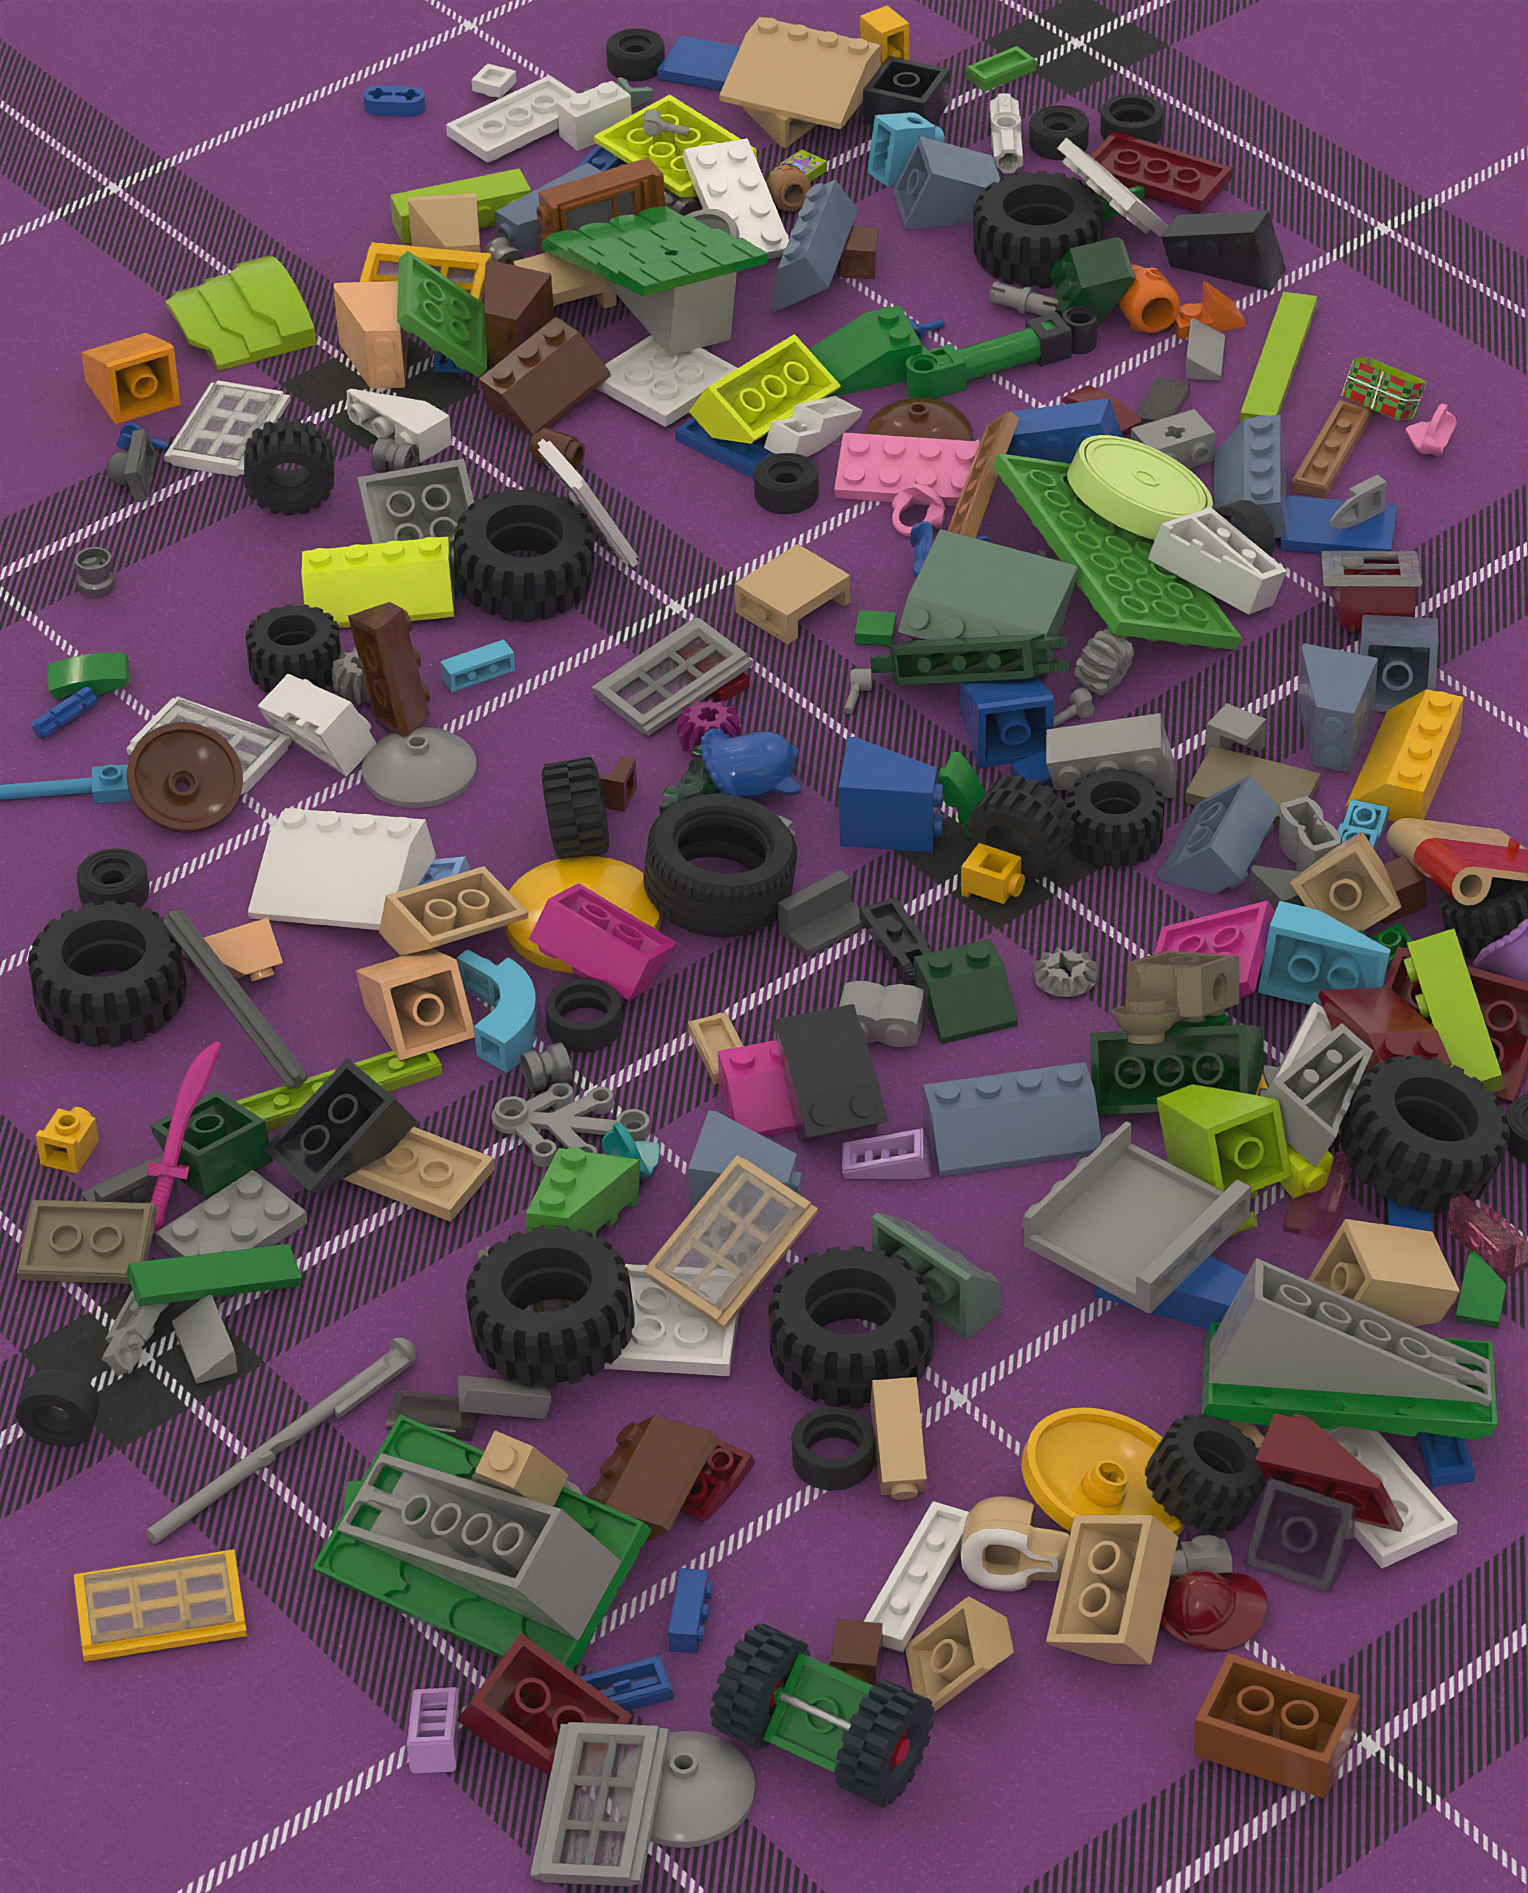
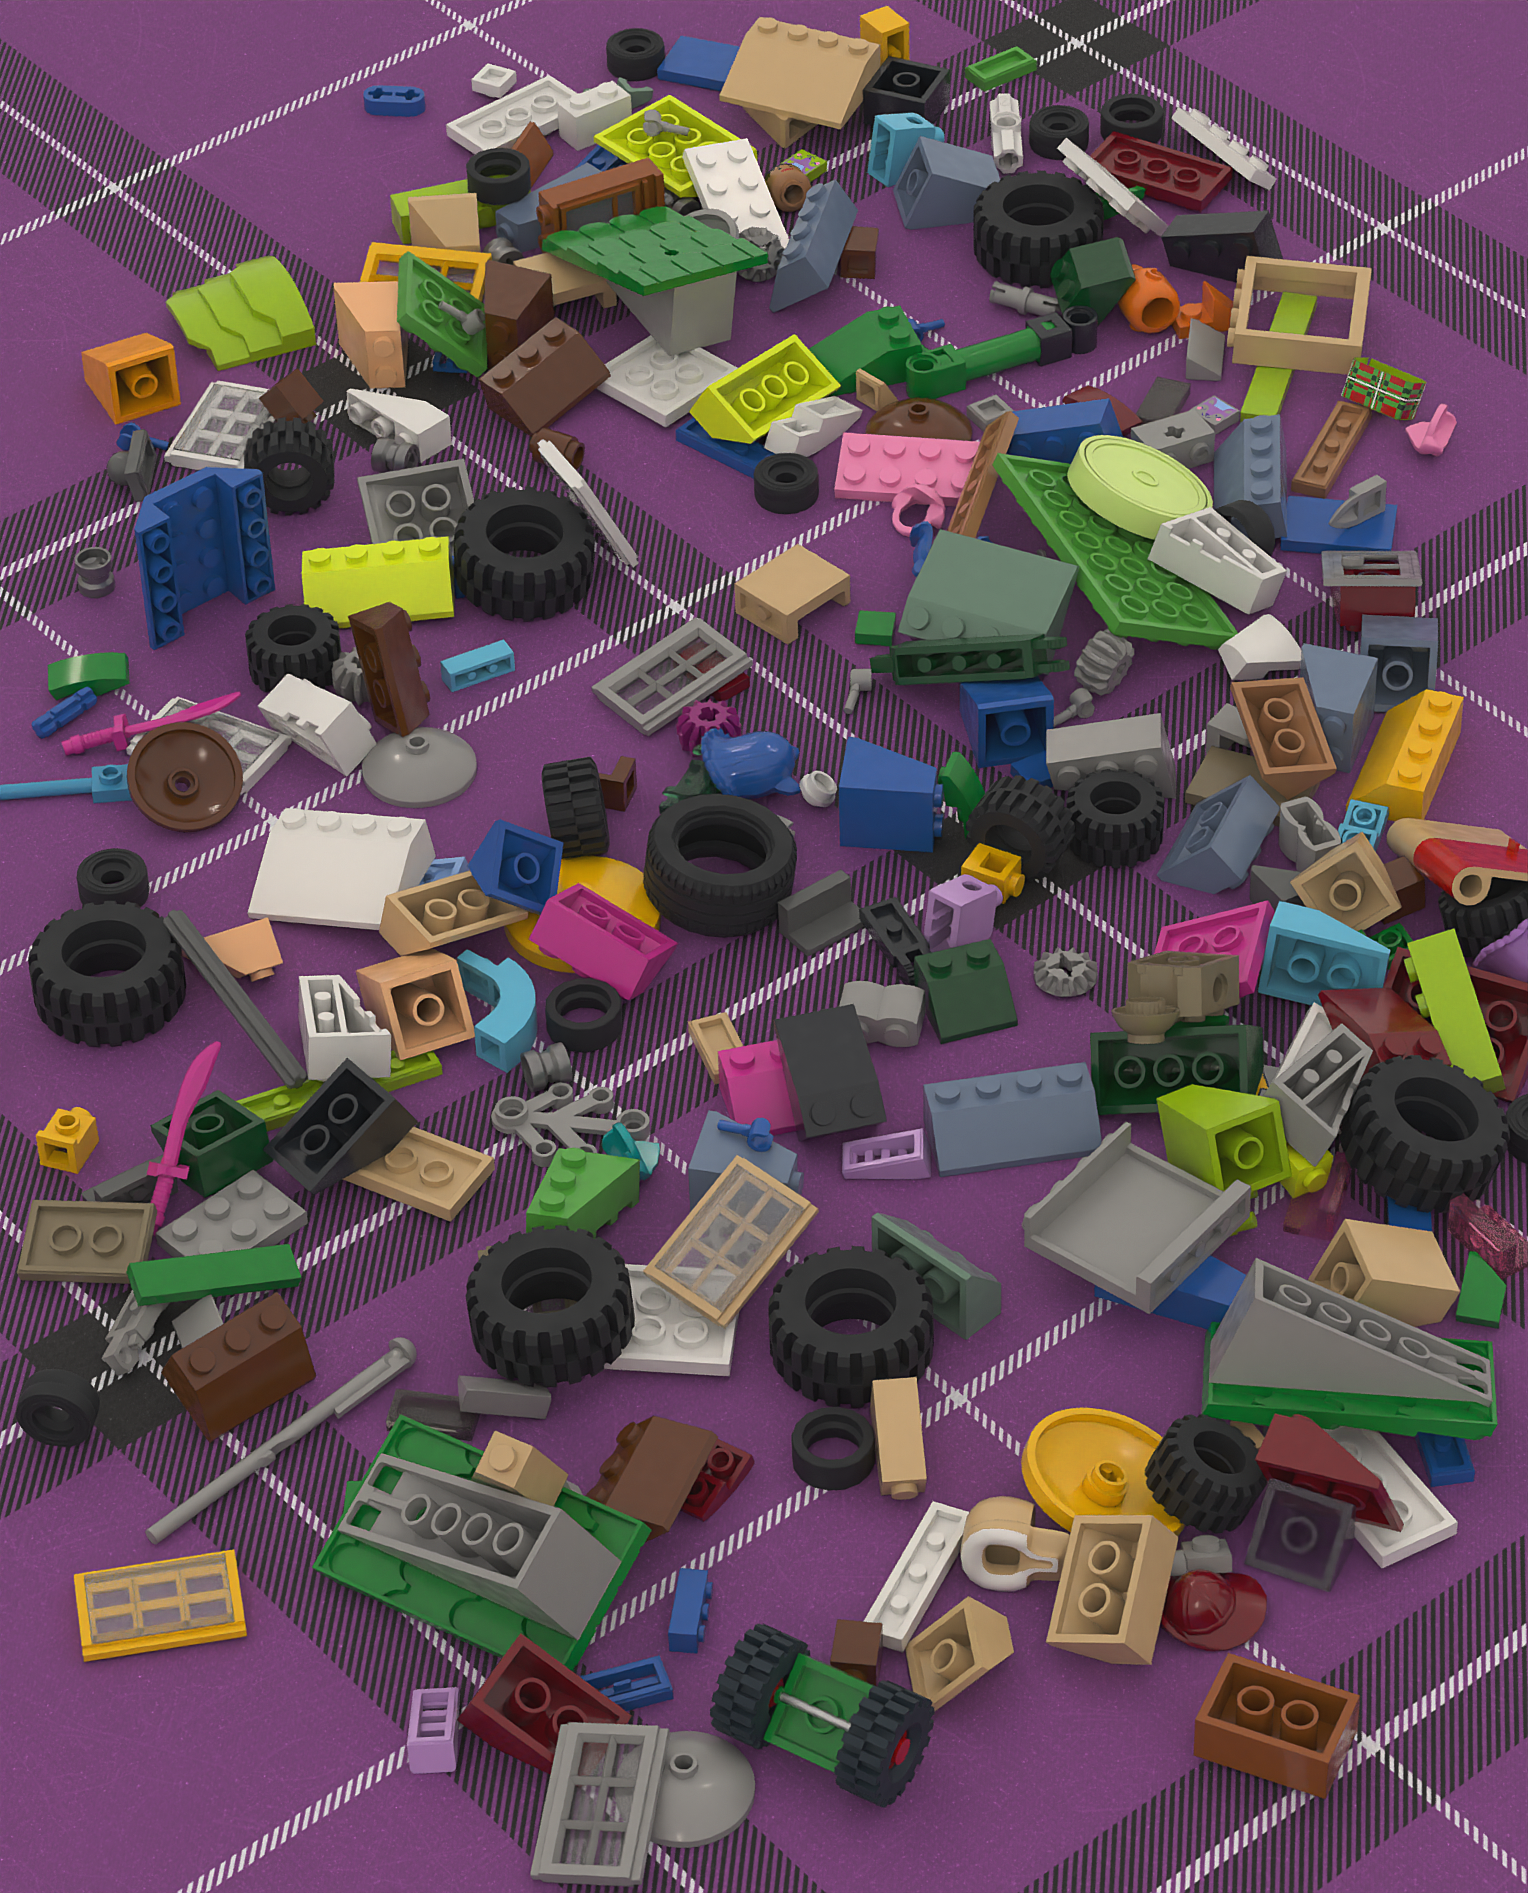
none -> dark pink sword [61,691,241,756]
none -> blue slope [134,467,276,650]
none -> reddish brown slope [161,1292,316,1443]
none -> reddish brown brick [258,368,324,424]
none -> white wedge [299,975,391,1082]
none -> light grey hand [438,301,486,335]
none -> black tyre [466,148,531,205]
none -> blue slope [467,819,563,915]
none -> dark orange slope [511,122,553,188]
none -> blue hand [717,1118,774,1152]
none -> light grey gear [737,227,785,282]
none -> white plate [799,771,837,807]
none -> tan slope [856,368,898,411]
none -> lavender torso [924,874,1003,952]
none -> light grey tile [966,395,1014,432]
none -> white plate [1171,107,1277,190]
none -> light grey tile [1189,395,1240,435]
none -> white slope [1218,614,1301,680]
none -> tan window [1227,256,1372,375]
none -> medium nougat slope [1230,677,1337,800]

